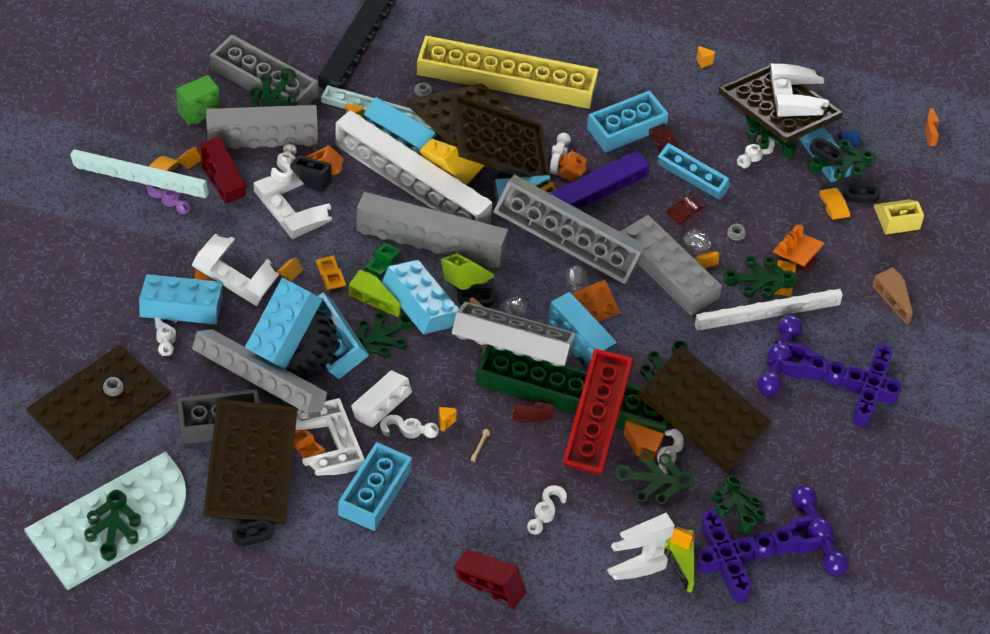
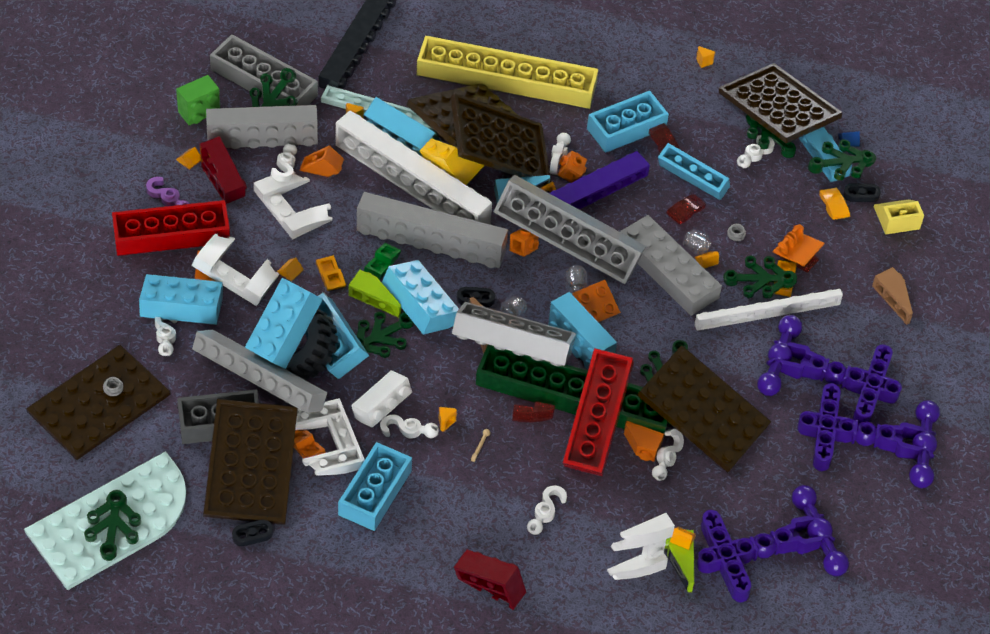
light aqua plate [70,149,209,198] -> none
light orange slope [149,156,179,172] -> none
black slope [290,155,332,192] -> none
light grey plate [414,83,432,97] -> none
lime slope [441,253,494,290] -> none
dark green plant [615,451,694,505] -> none
dark green plant [711,475,766,533] -> none
white wedge [770,64,829,117] -> none
black plate [810,138,844,165] -> none
orange slope [925,108,939,147] -> none
none -> red brick [112,200,230,256]
none -> orange brick [510,228,539,257]
none -> dark purple piece [797,383,940,488]

